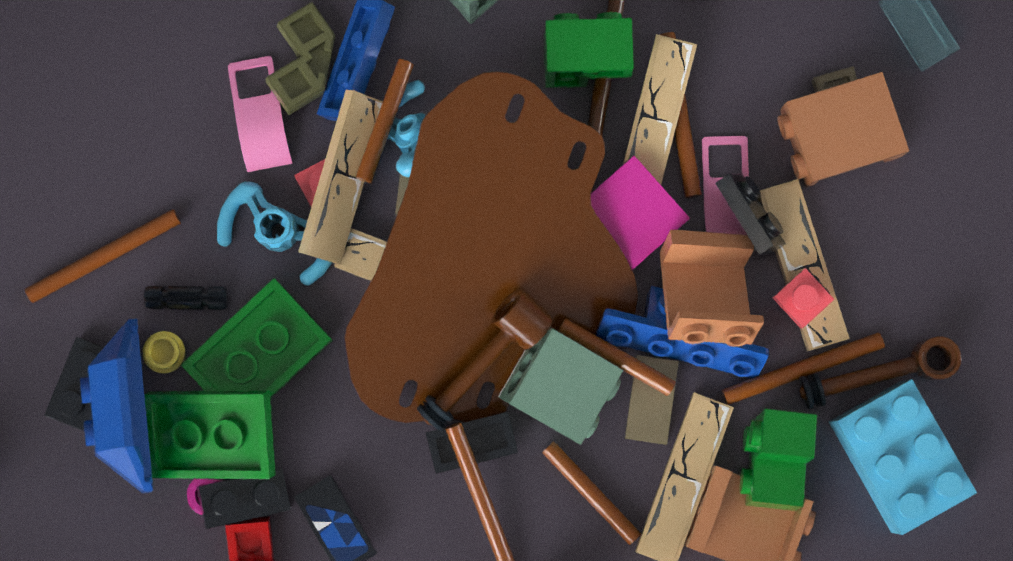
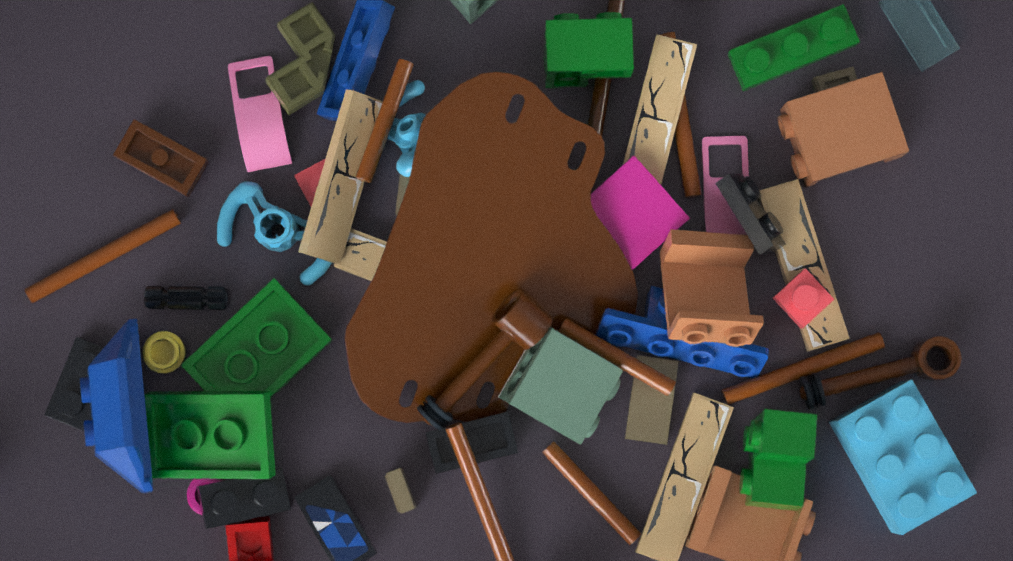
none -> reddish brown plate [113,119,209,198]
none -> dark tan tile [385,467,417,514]
none -> green plate [728,4,860,91]

